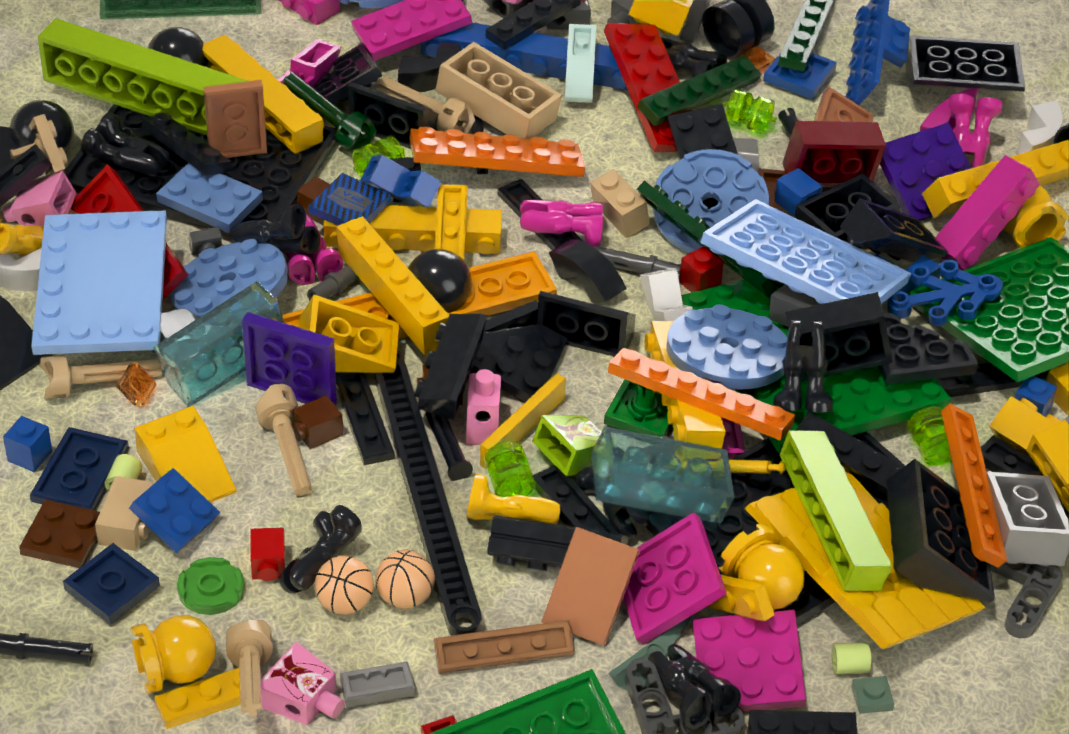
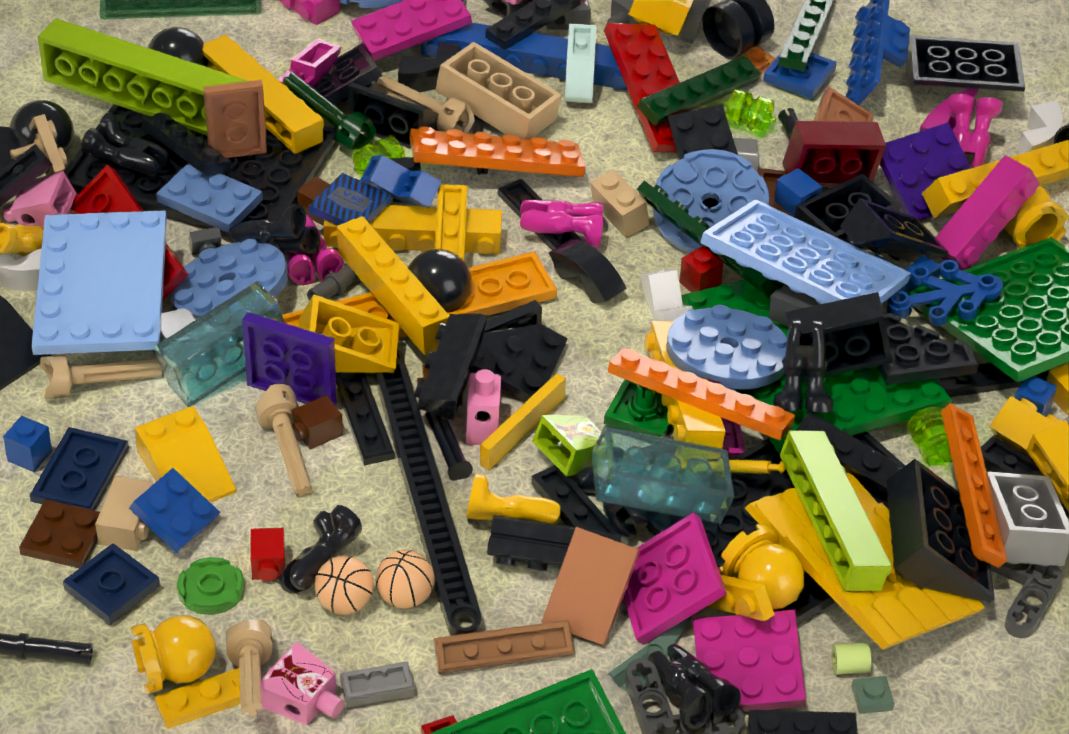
yellowish green gear [105,454,143,491] -> none
clear orange plate [116,362,157,407] -> none
clear neon green wheel [484,441,536,497] -> none
black slope [537,291,636,357] -> none
dark grey pin [596,245,681,279] -> none
black piece [661,37,728,77] -> none

